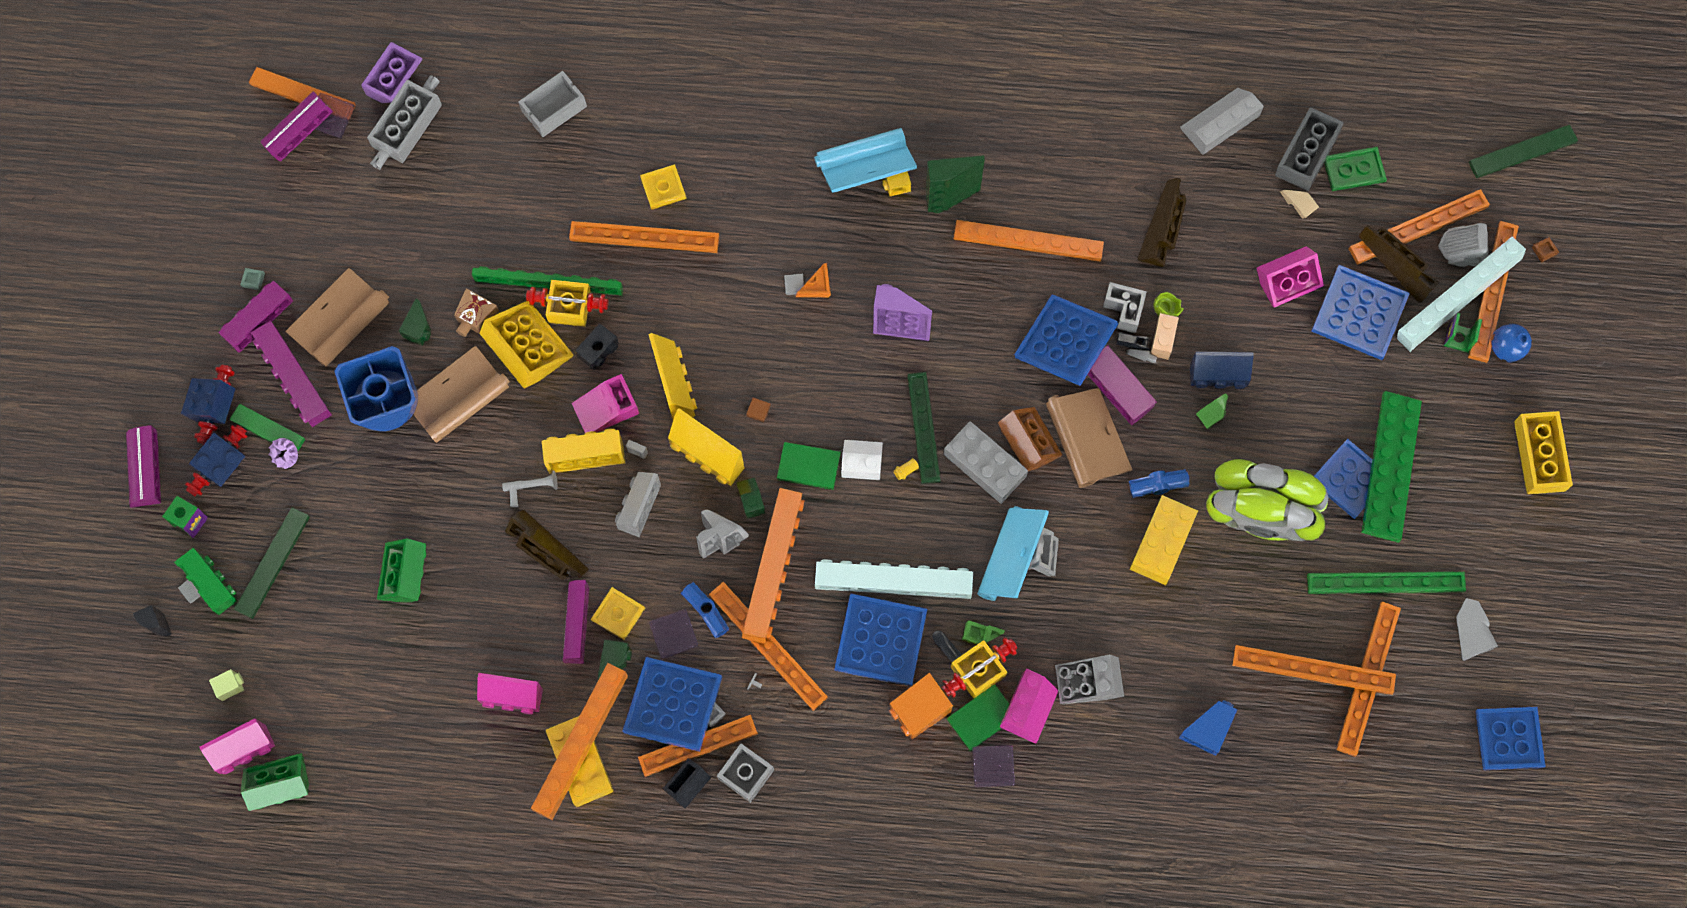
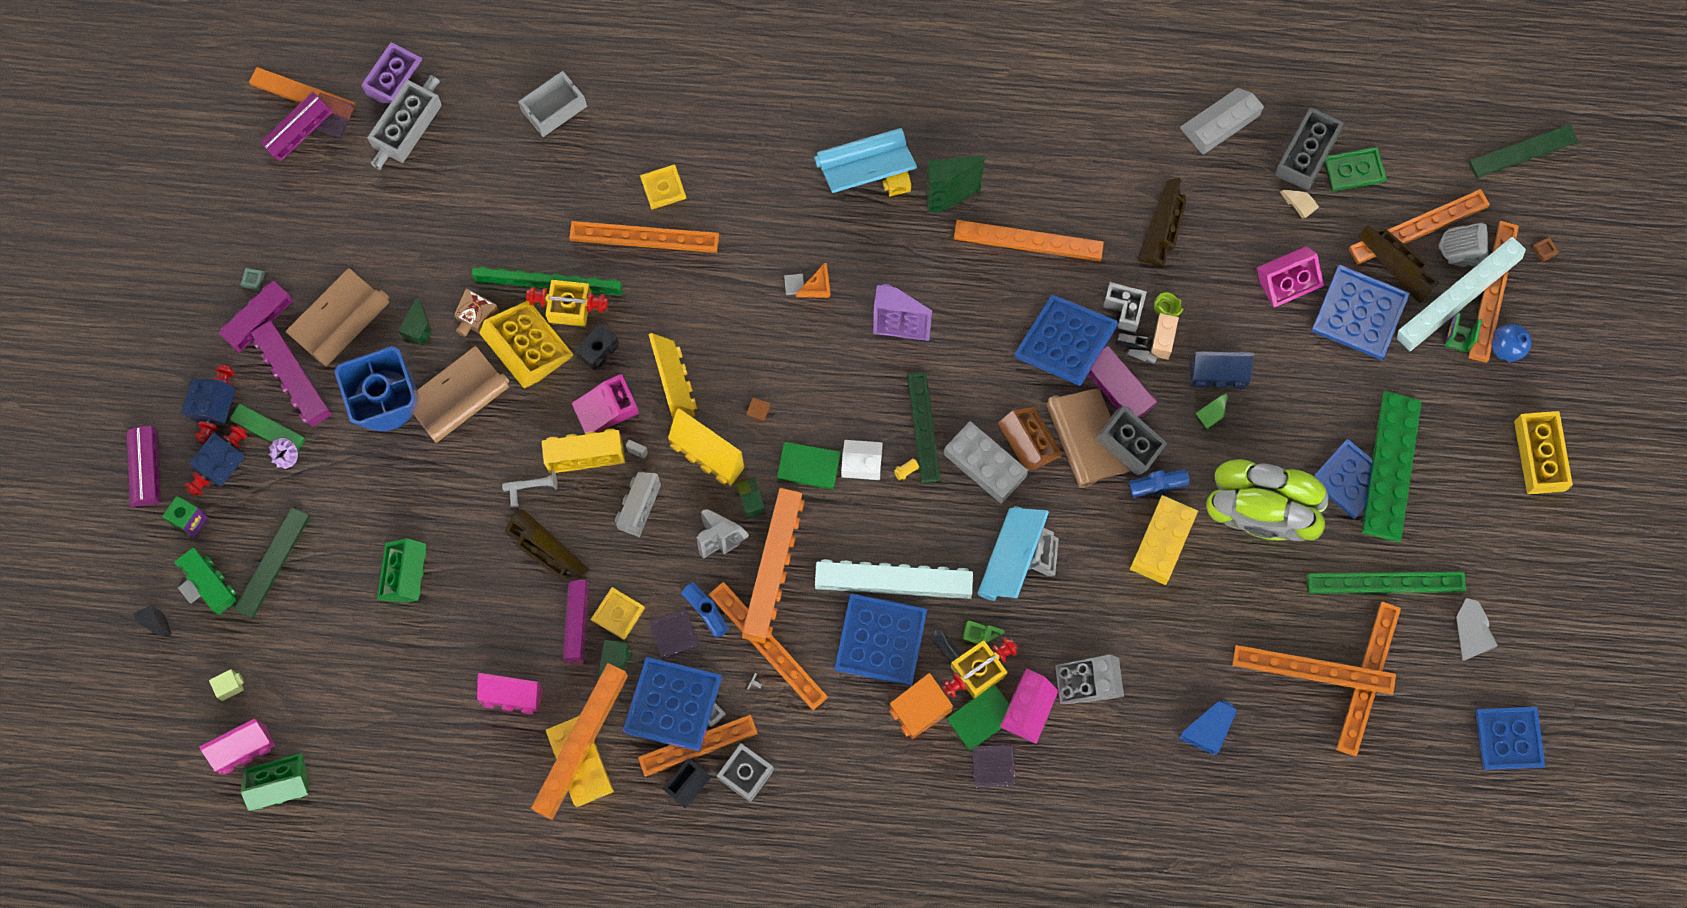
none -> dark grey brick [1094,406,1167,476]

